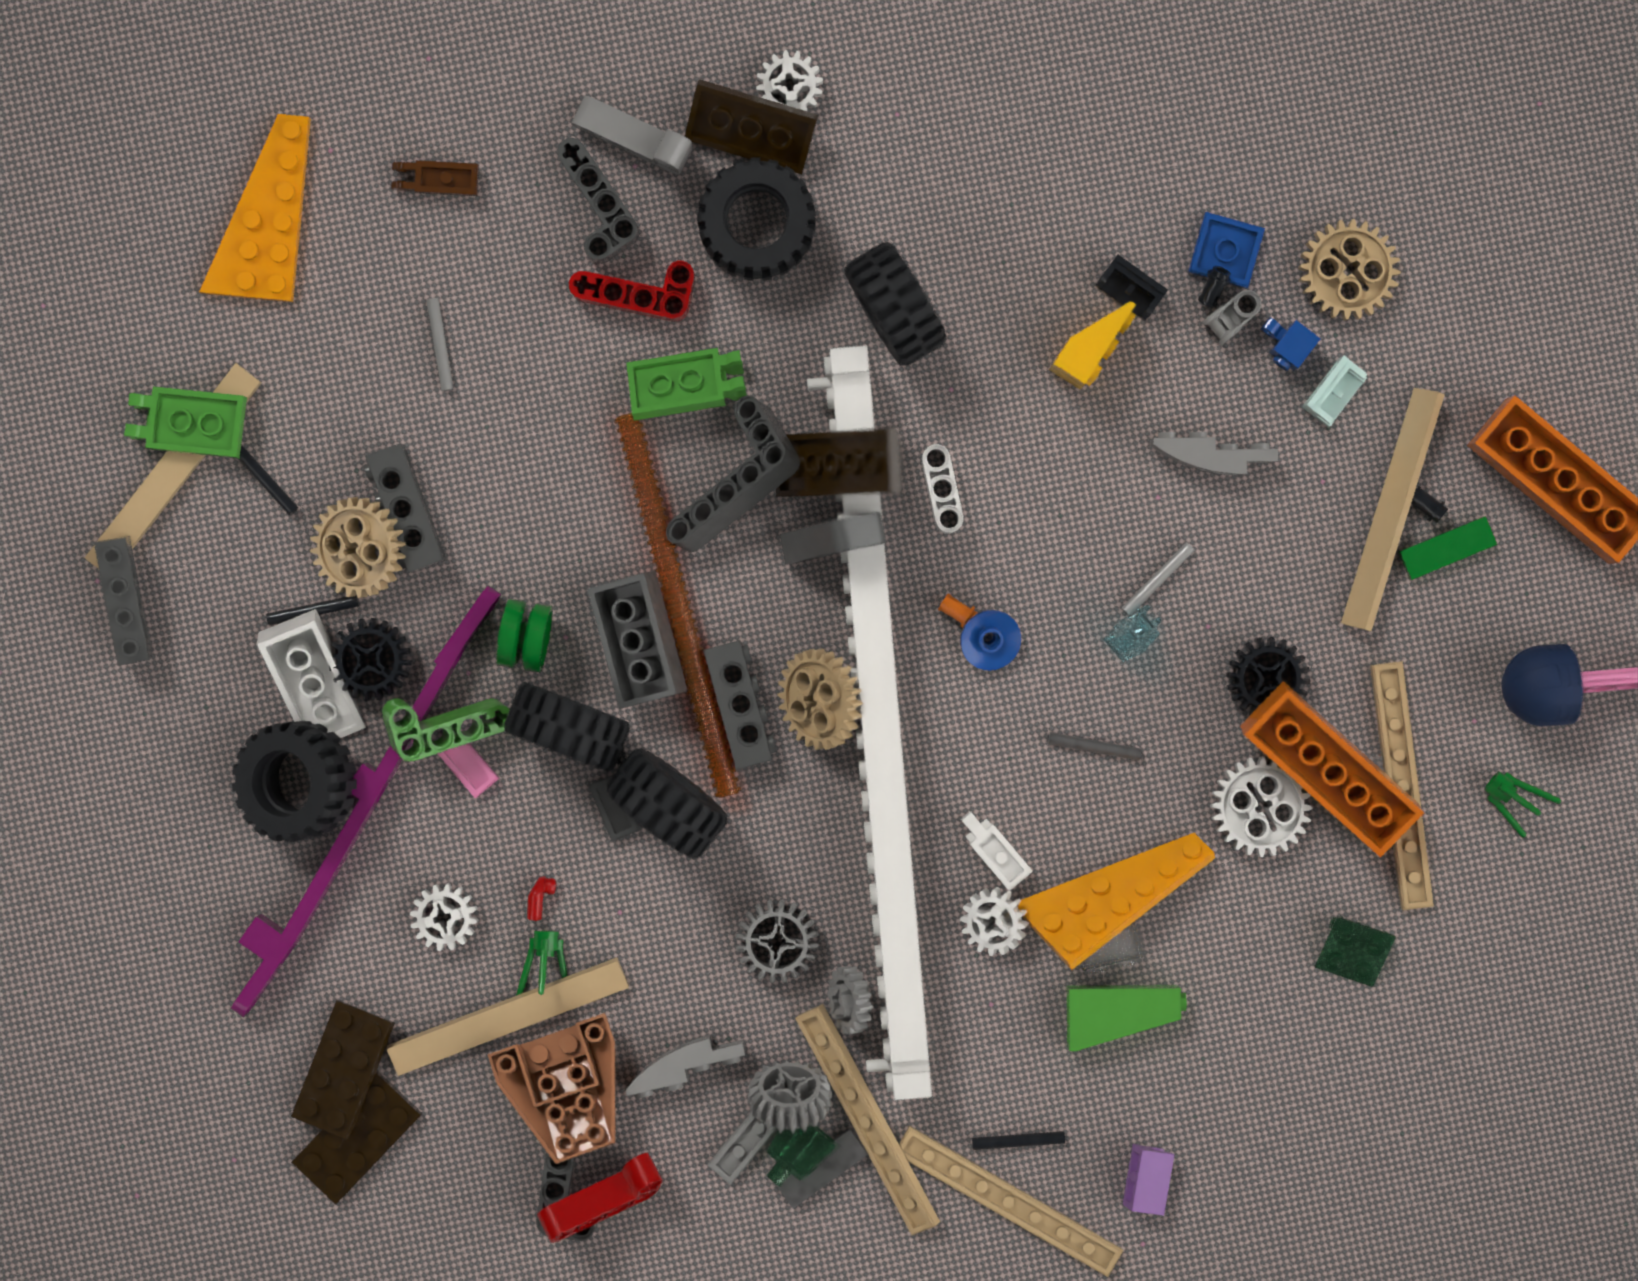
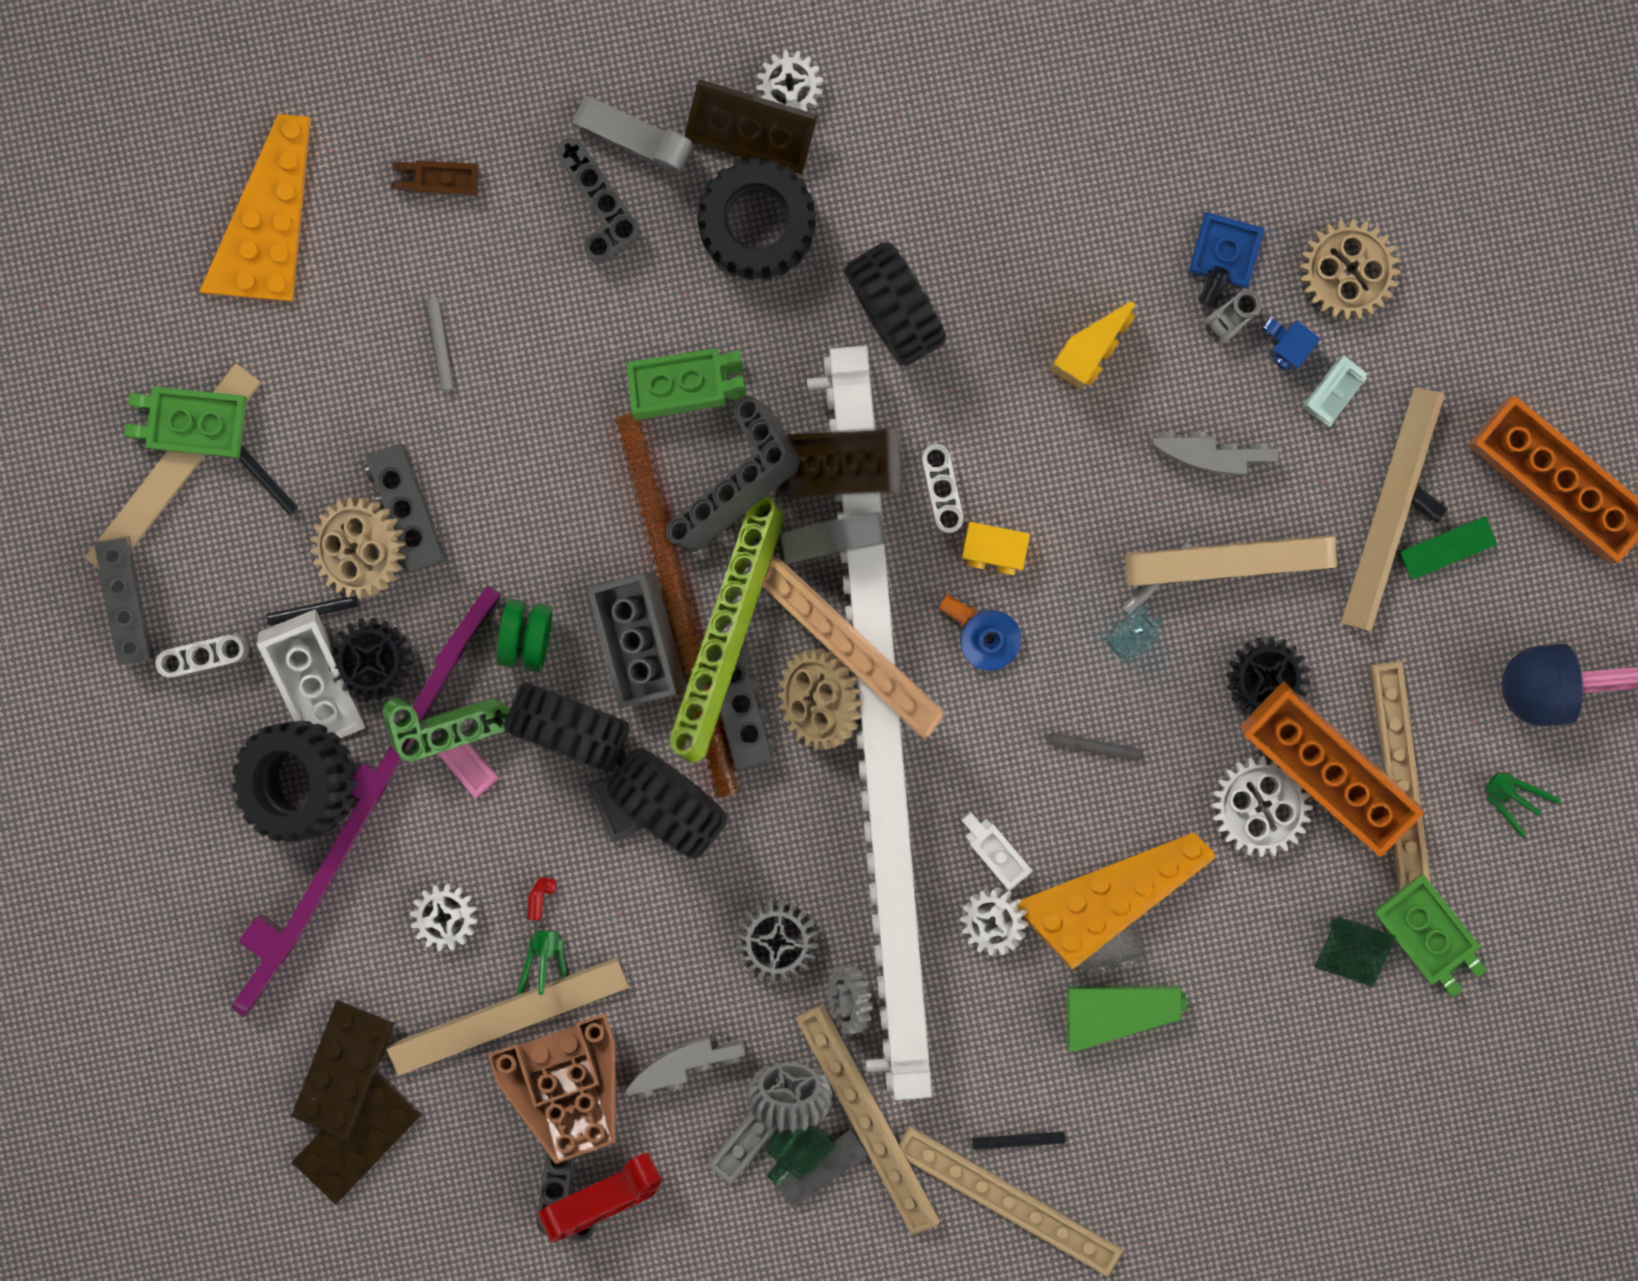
red beam [569,260,695,322] -> none
black hinge [1095,254,1168,321] -> none
medium lavender hinge [1123,1144,1175,1216] -> none
none -> white beam [156,635,250,677]
none -> lime beam [670,496,784,763]
none -> light nougat tile [762,558,945,738]
none -> yellow brick [961,522,1030,576]
none -> tan beam [1125,536,1338,586]
none -> bright green tile [1373,873,1488,997]

